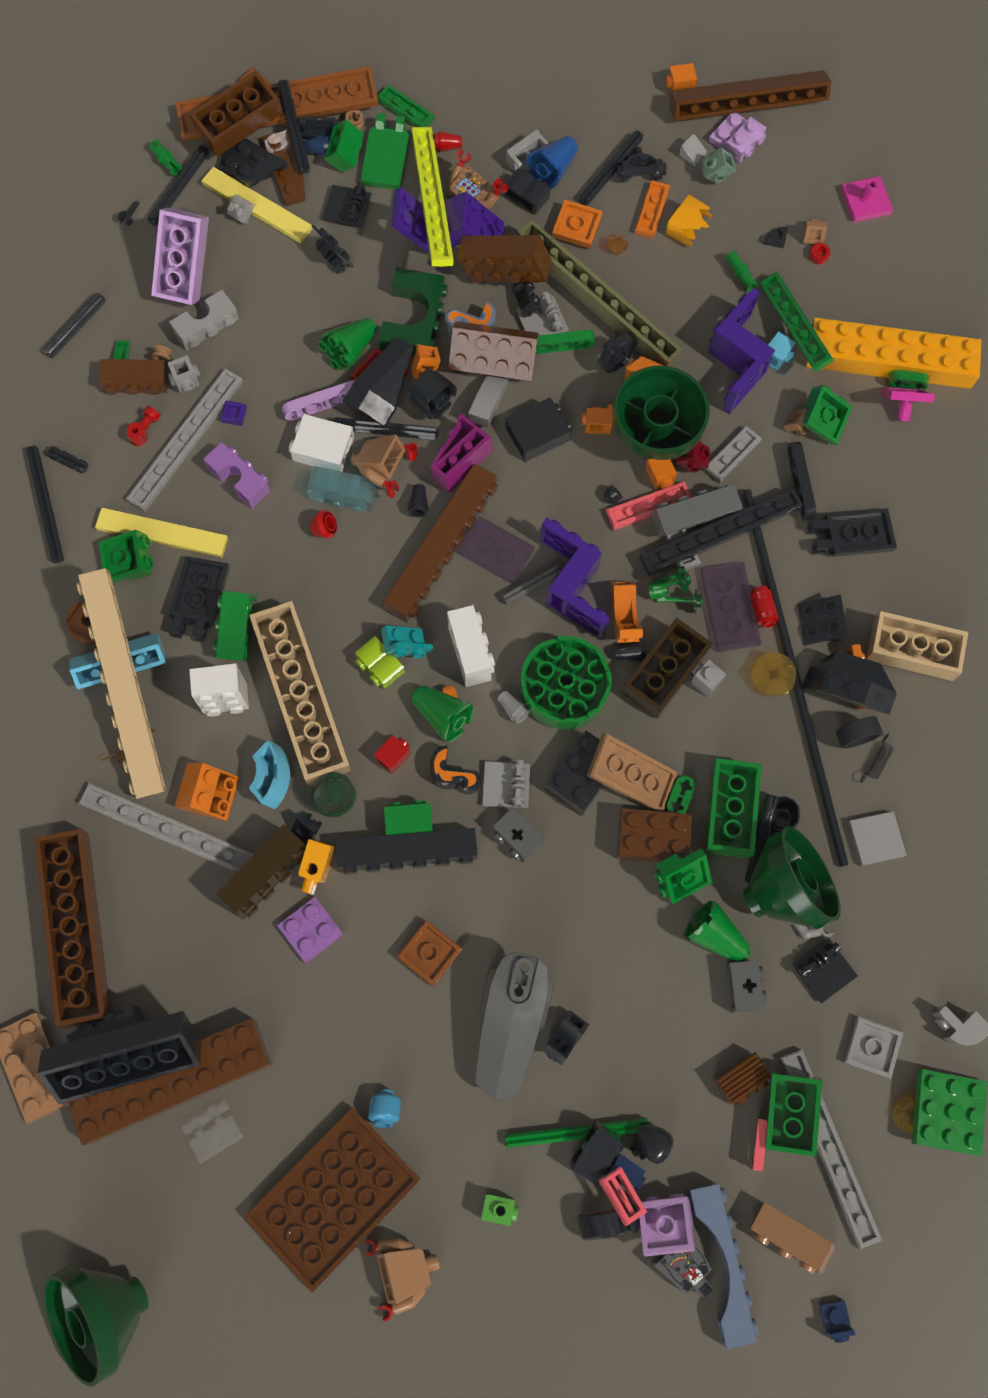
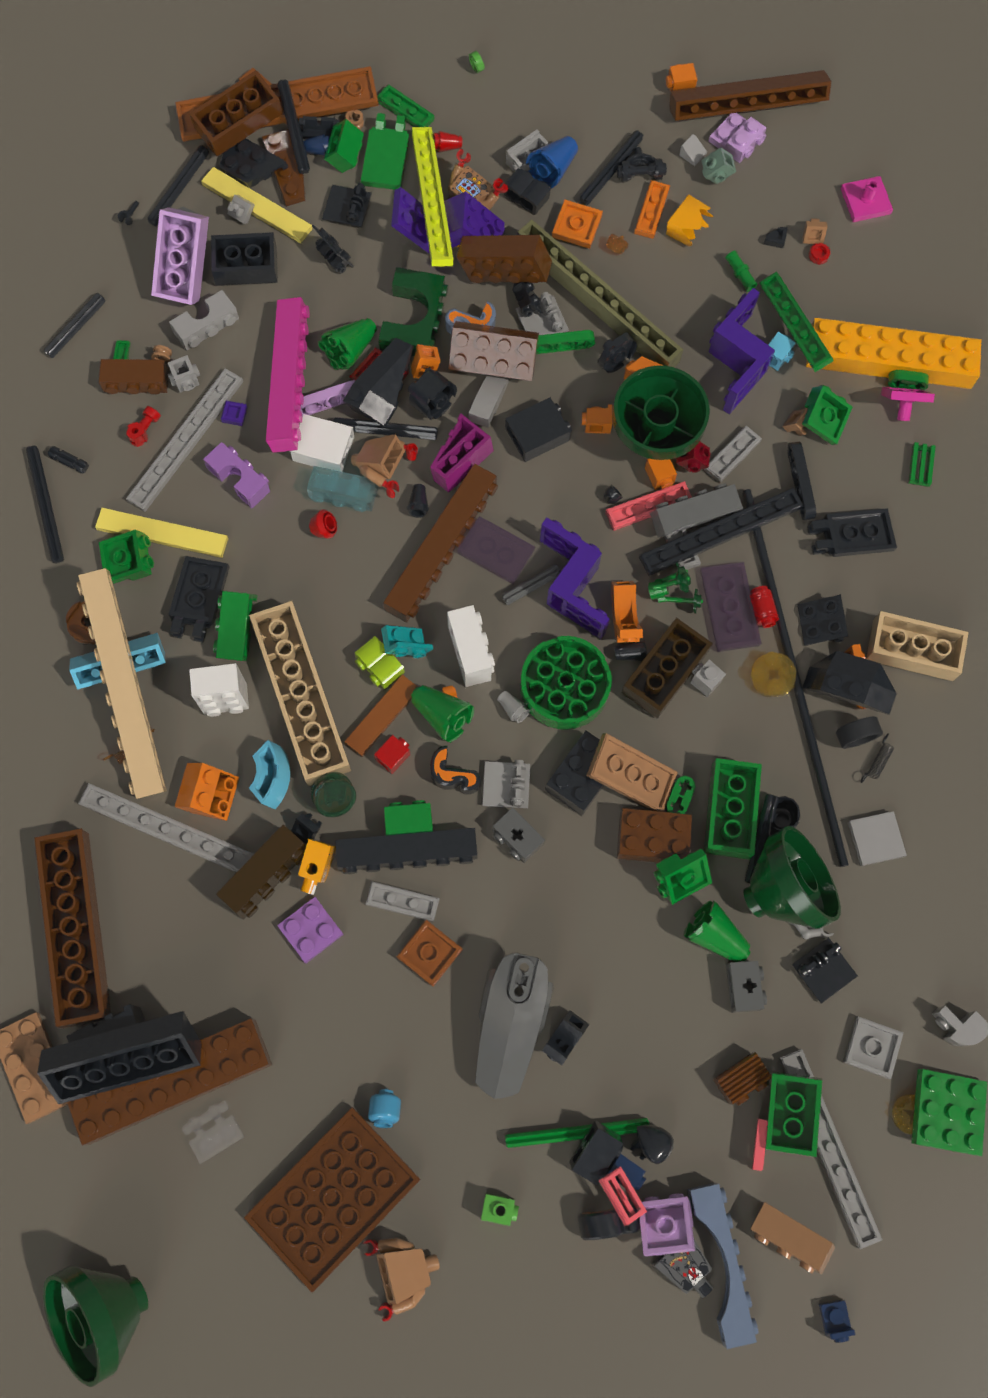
green pin [149,139,182,176] -> none
none -> black brick [211,232,278,286]
none -> dark pink brick [266,297,310,453]
none -> dark orange tile [344,674,418,757]
none -> light grey tile [366,881,440,922]
none -> bright green tile [469,51,485,73]
none -> green tile [908,442,936,487]

